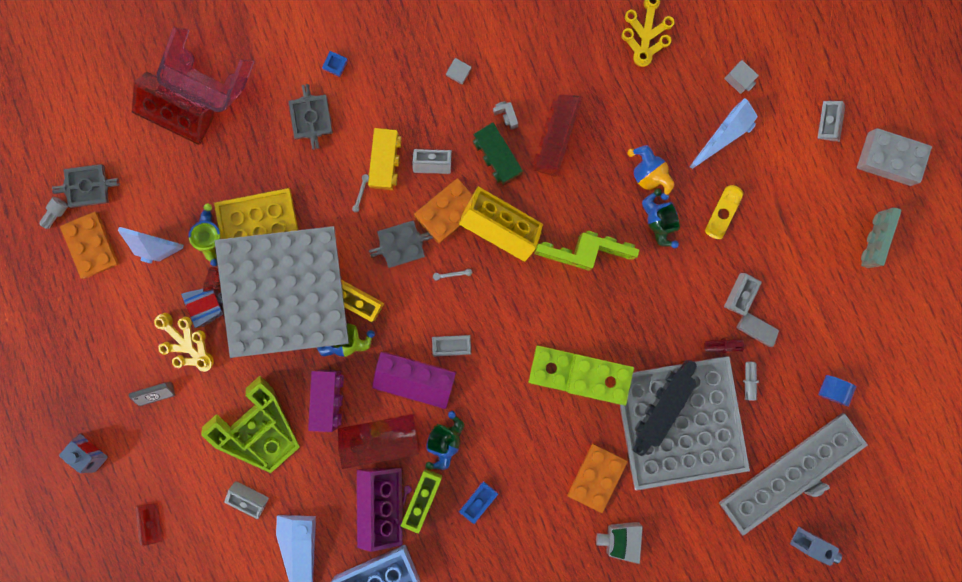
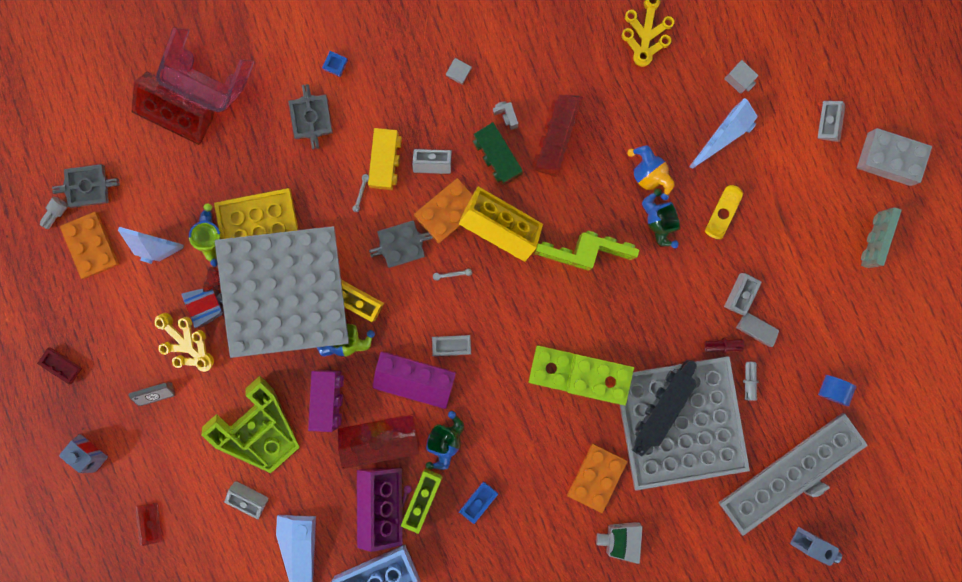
none -> dark red plate [37,347,82,385]

